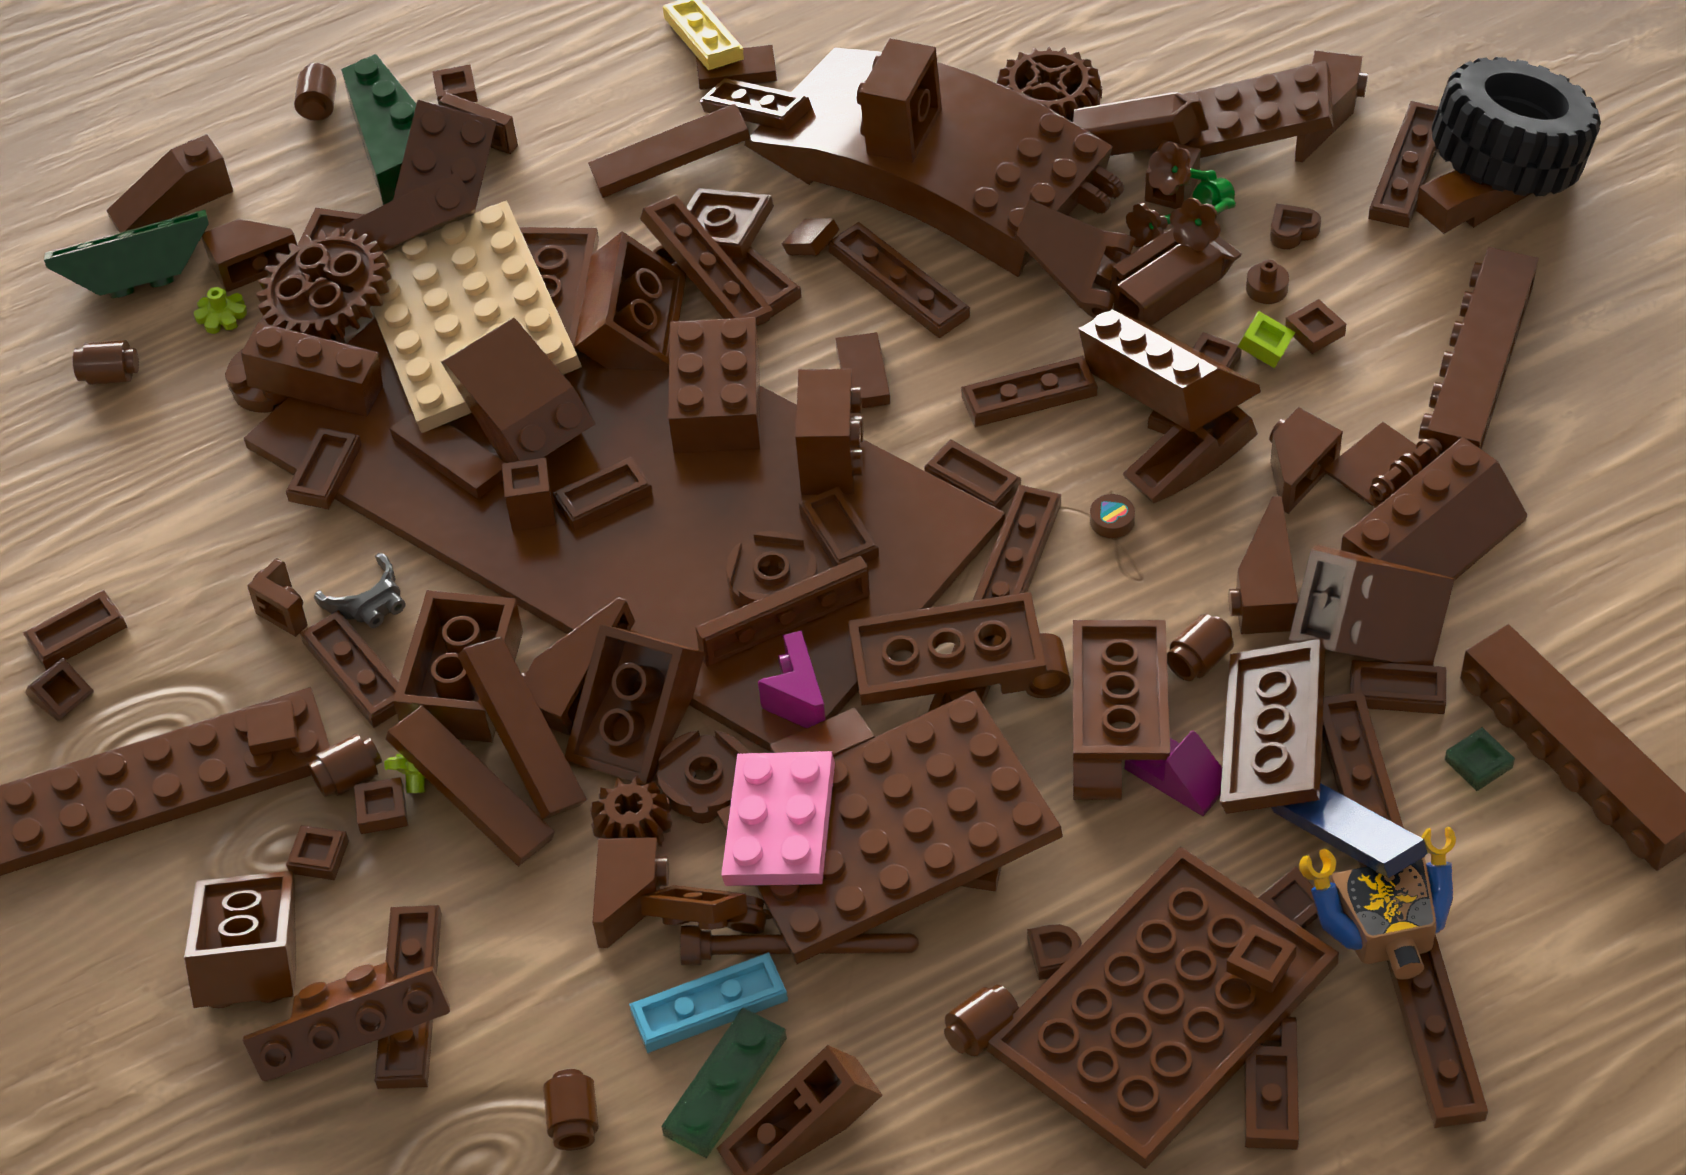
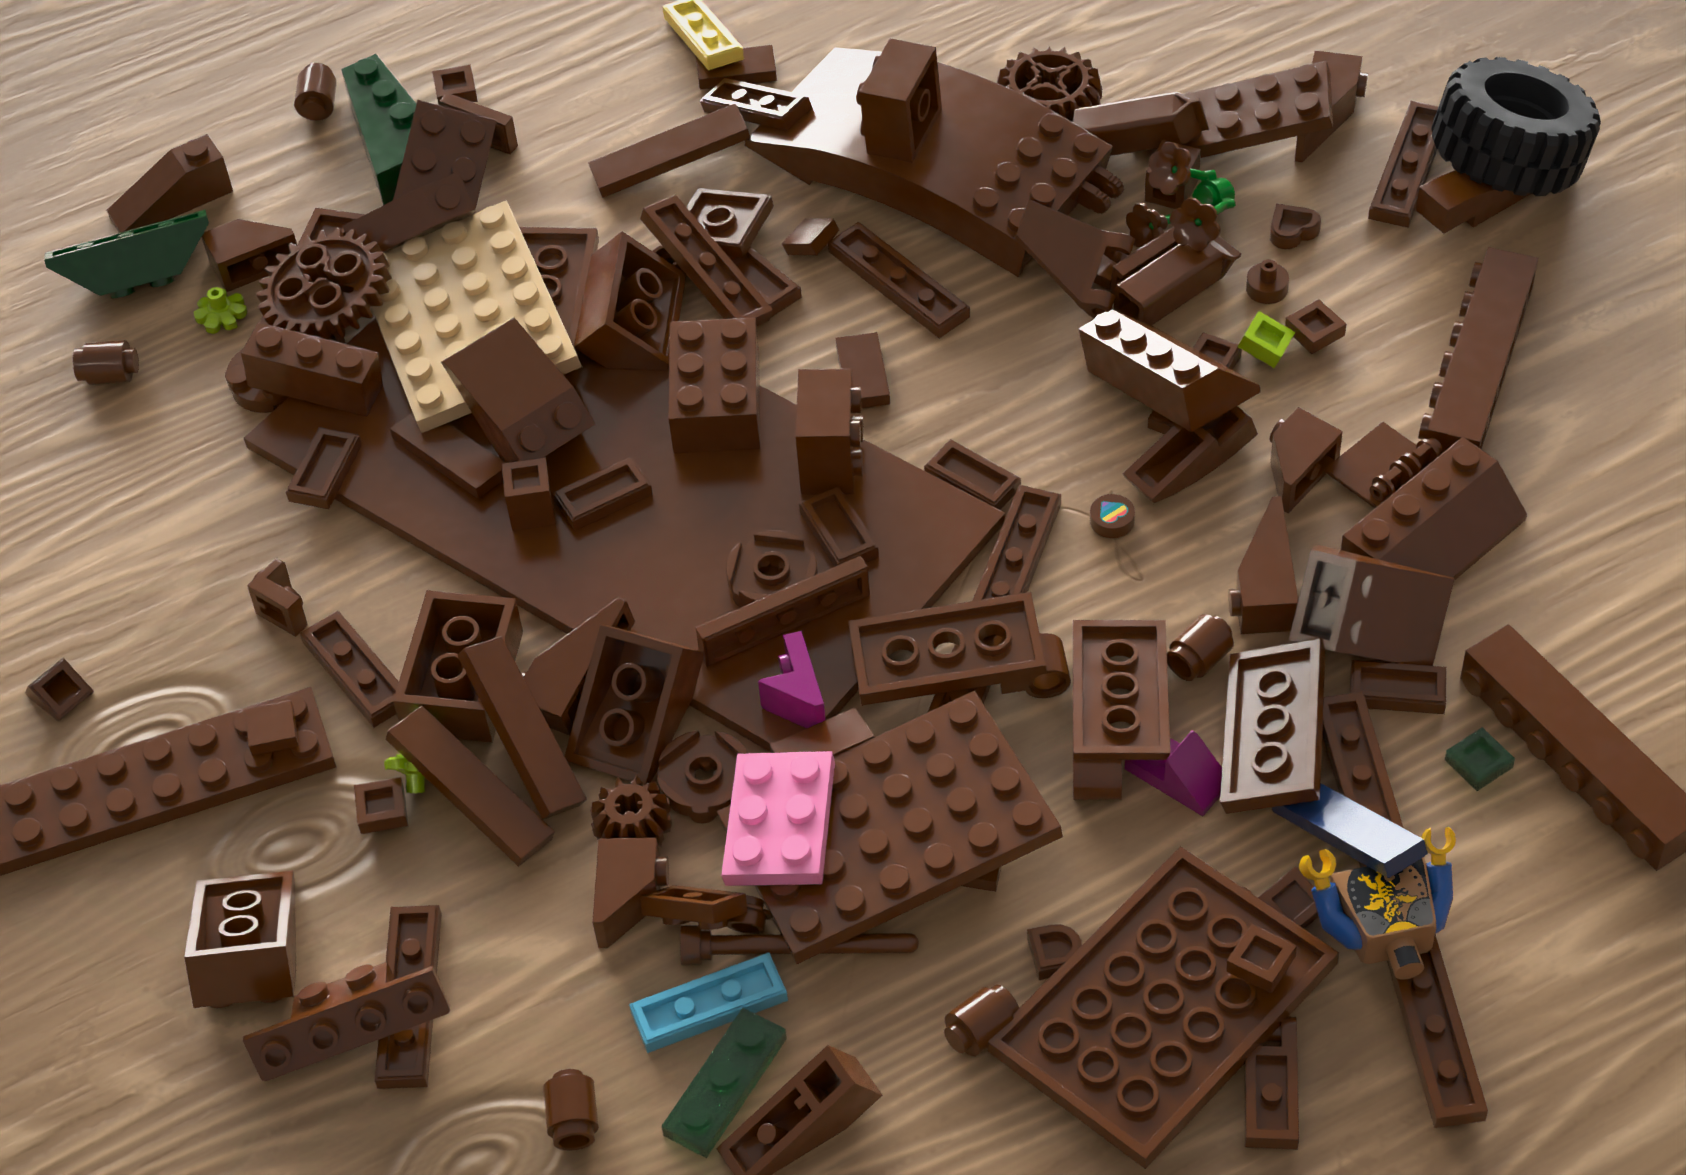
reddish brown tile [23,590,127,671] -> none
reddish brown tile [286,825,349,880] -> none
reddish brown brick [308,734,382,797] -> none
dark grey helmet [314,553,406,628] -> none
reddish brown tile [961,356,1098,427] -> none

